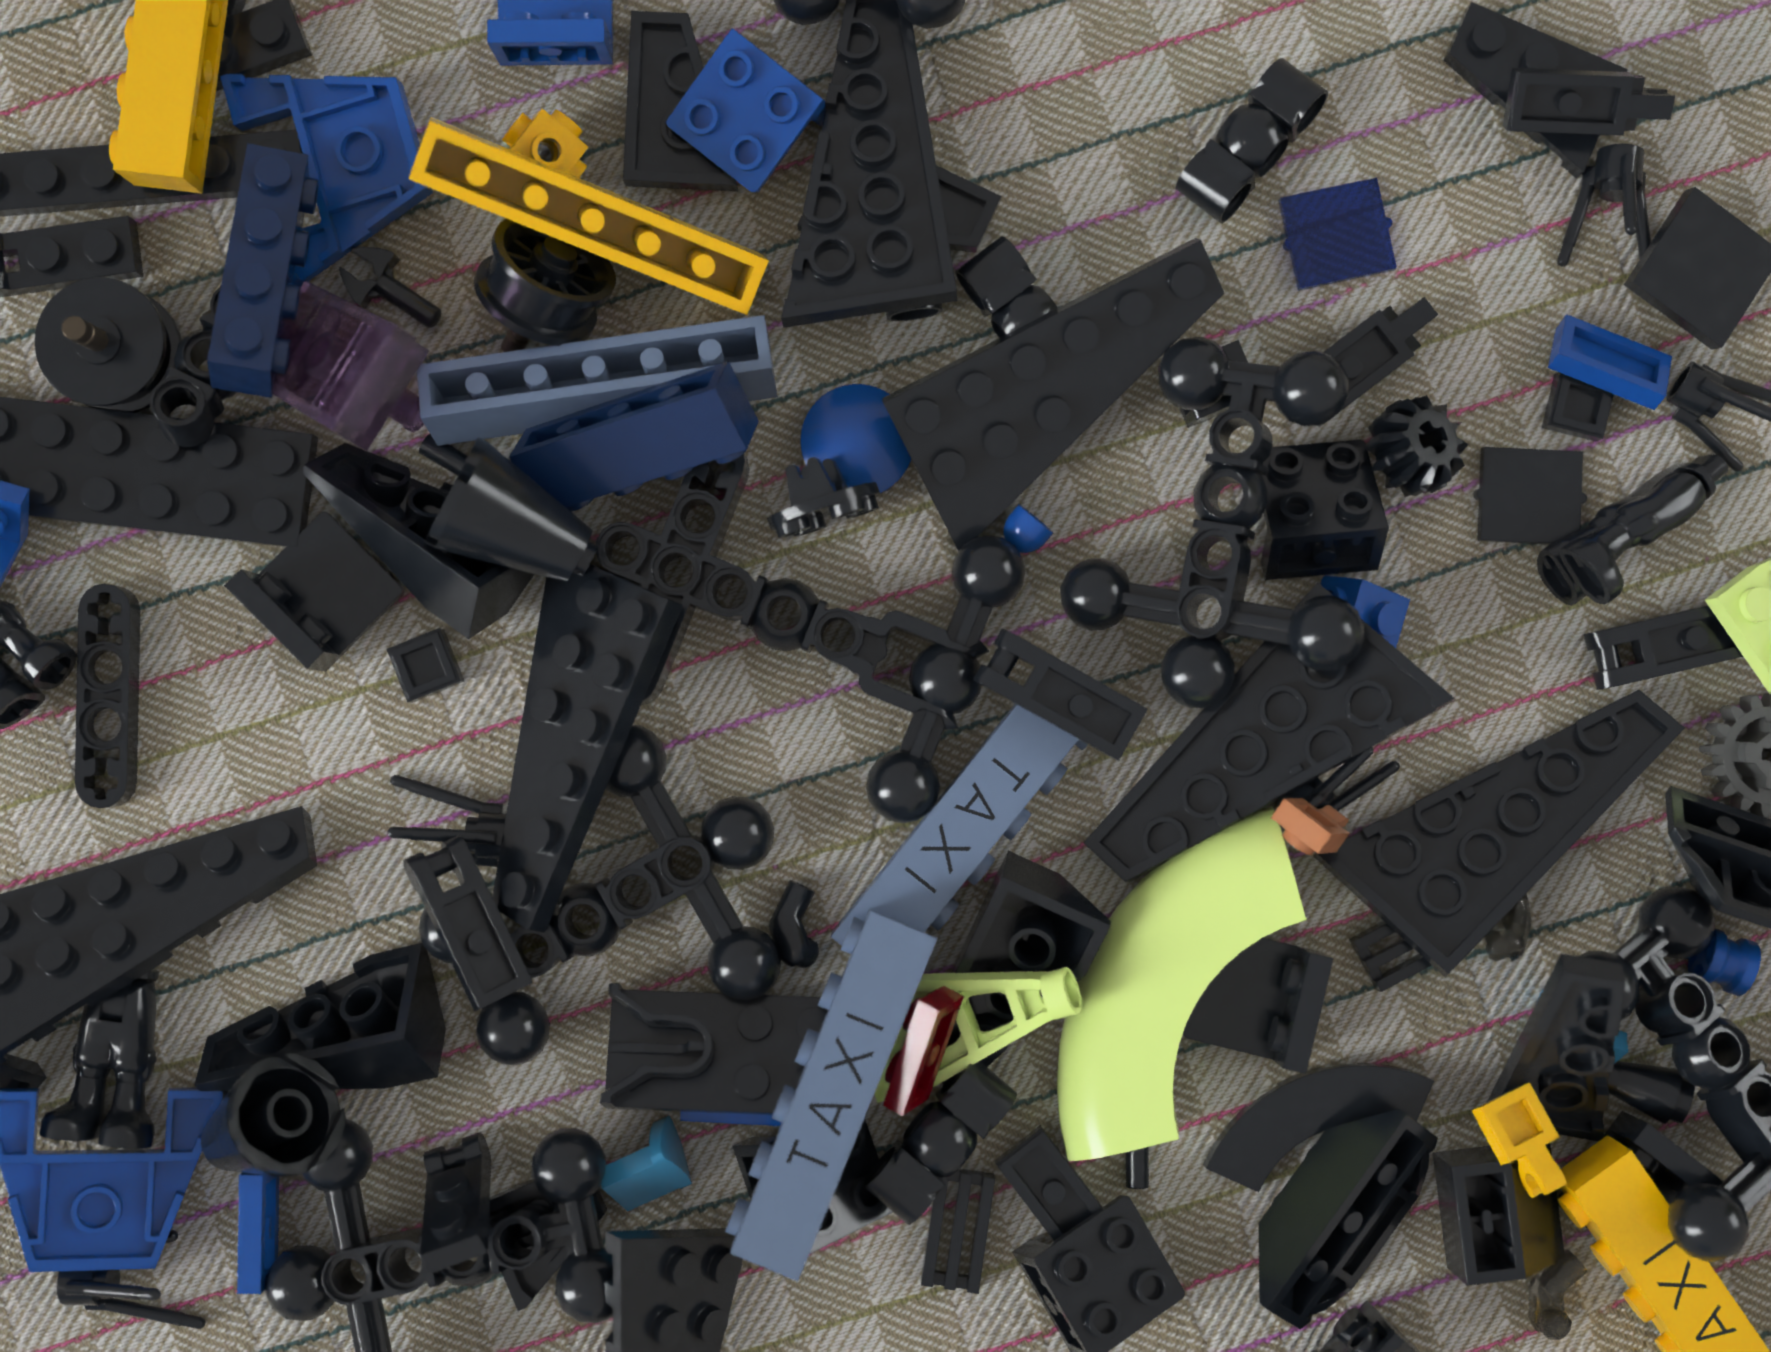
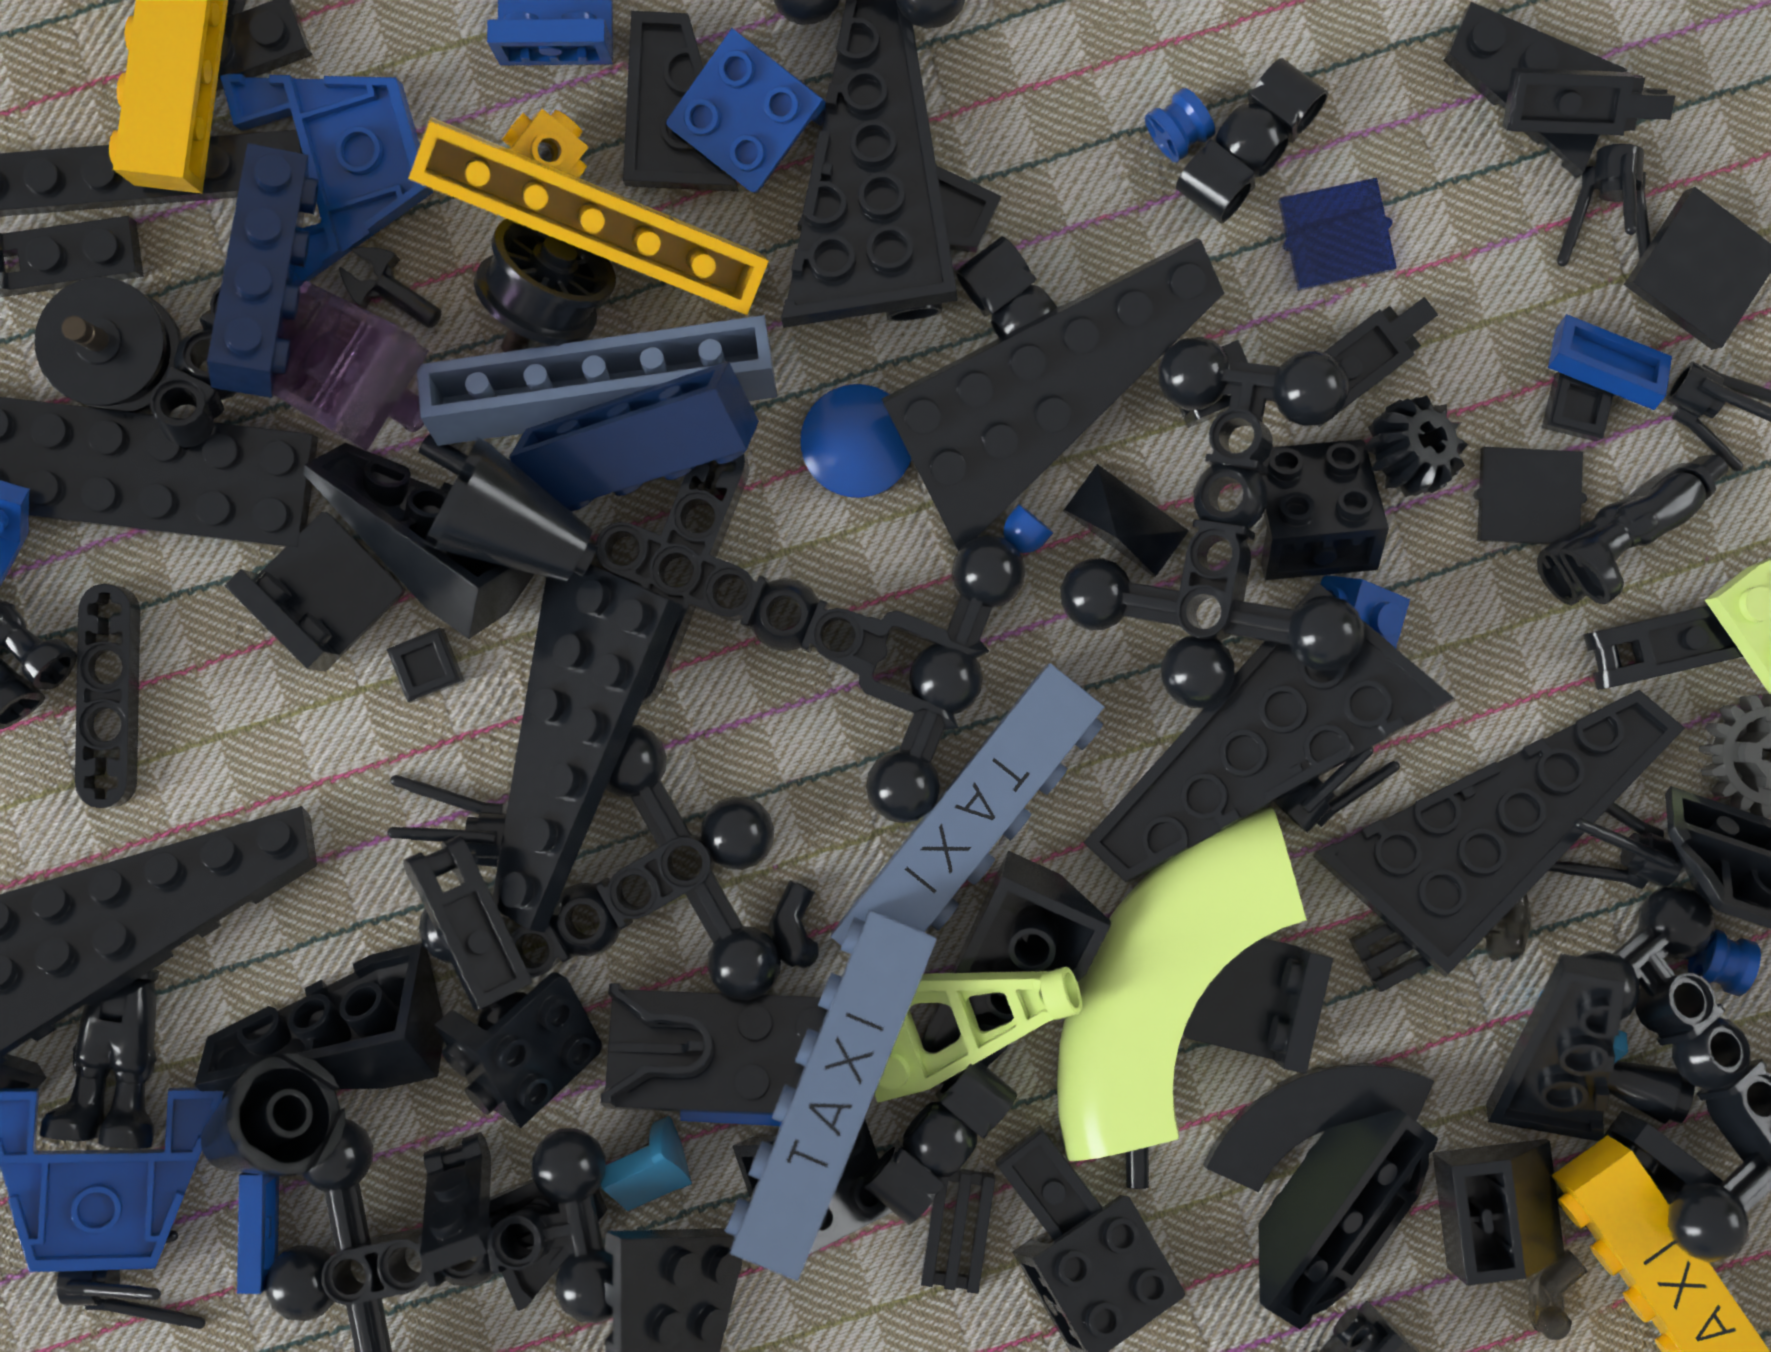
black plate [767,457,880,538] -> none
dark red plate [883,986,964,1116] -> none
black plate [973,629,1148,761] -> none
nougat plate [1271,798,1350,855] -> none
yellow plate [1471,1082,1567,1198] -> none
none -> black bracket [434,972,602,1129]
none -> black slope [1063,464,1189,577]
none -> blue wheel [1144,88,1216,162]
none -> black plant [1548,803,1683,889]

